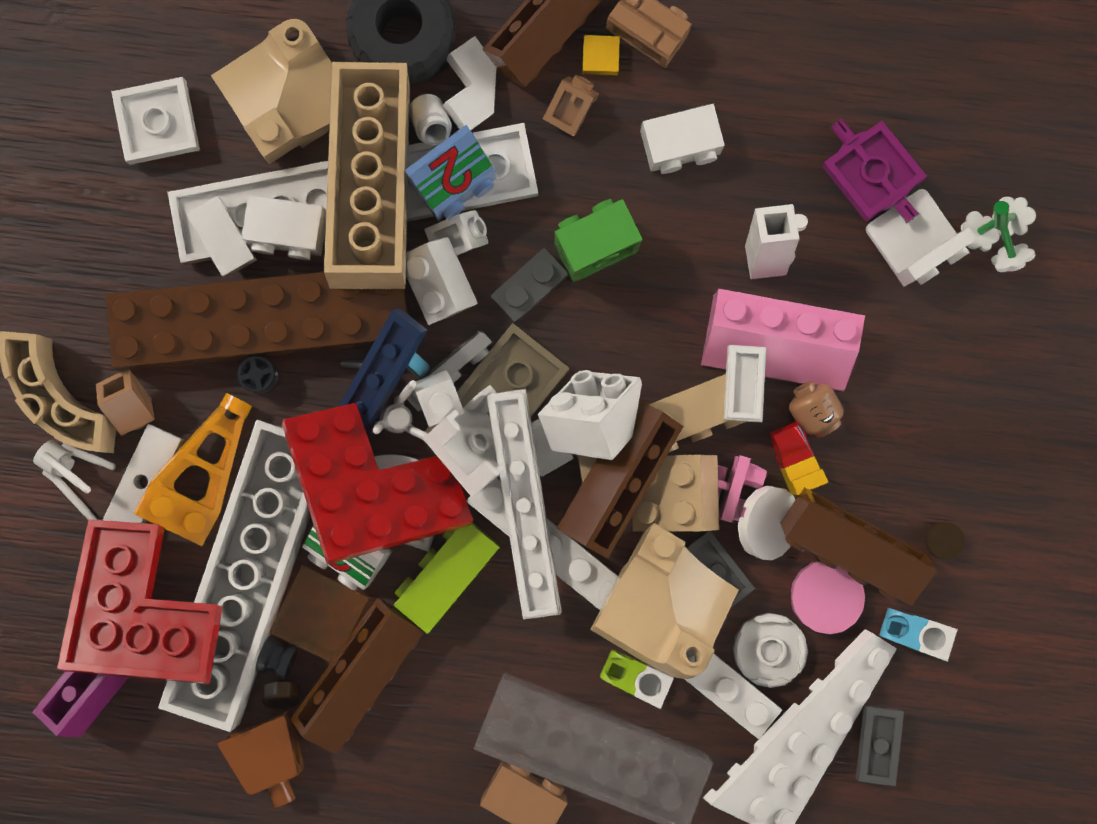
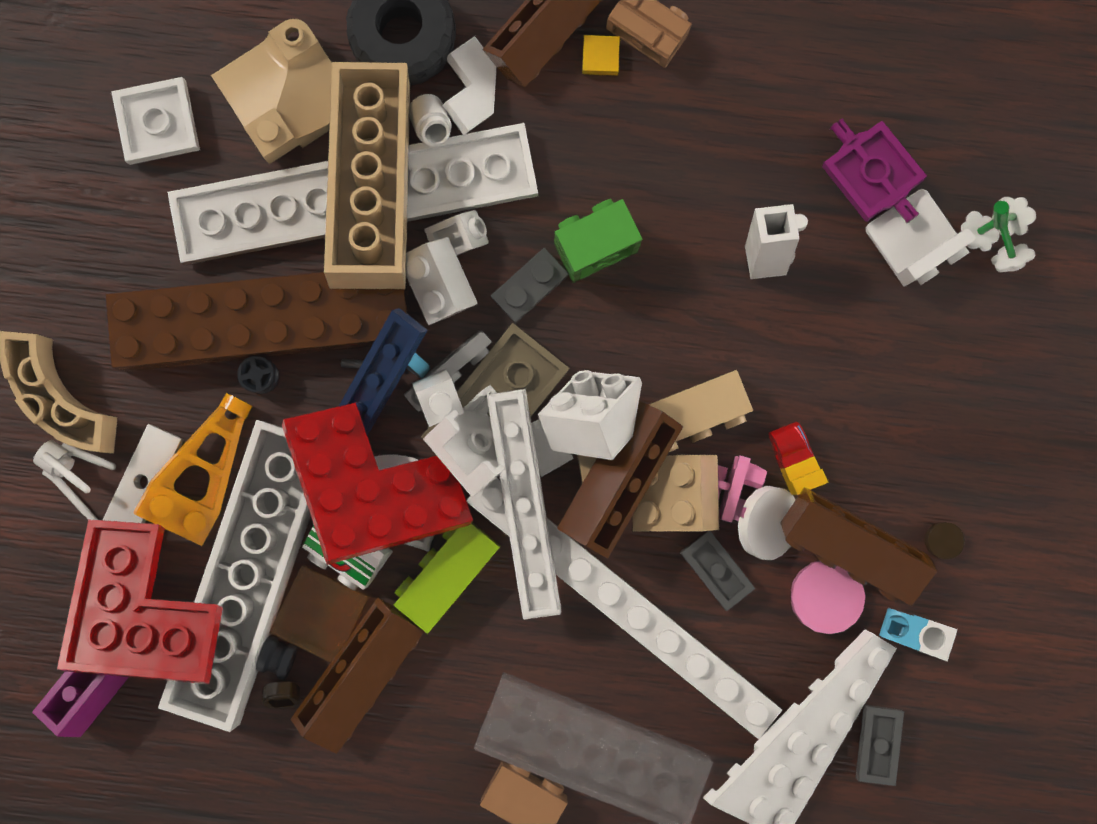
medium nougat brick [96,368,155,436] -> none
white tile [186,195,257,278] -> none
dark orange torso [217,710,304,808] -> none
white brick [241,195,326,260] -> none
white plant [373,380,428,440] -> none
slope [405,125,497,222] -> none
medium nougat bracket [543,75,599,136] -> none
tan slope [590,523,739,679] -> none
leg [600,649,674,709] -> none
white brick [640,104,725,174] -> none
bright pink slope [701,289,865,392] -> none
white tile [723,345,766,422] -> none
white tile [733,613,808,688] -> none
medium nougat head [789,381,844,437] -> none

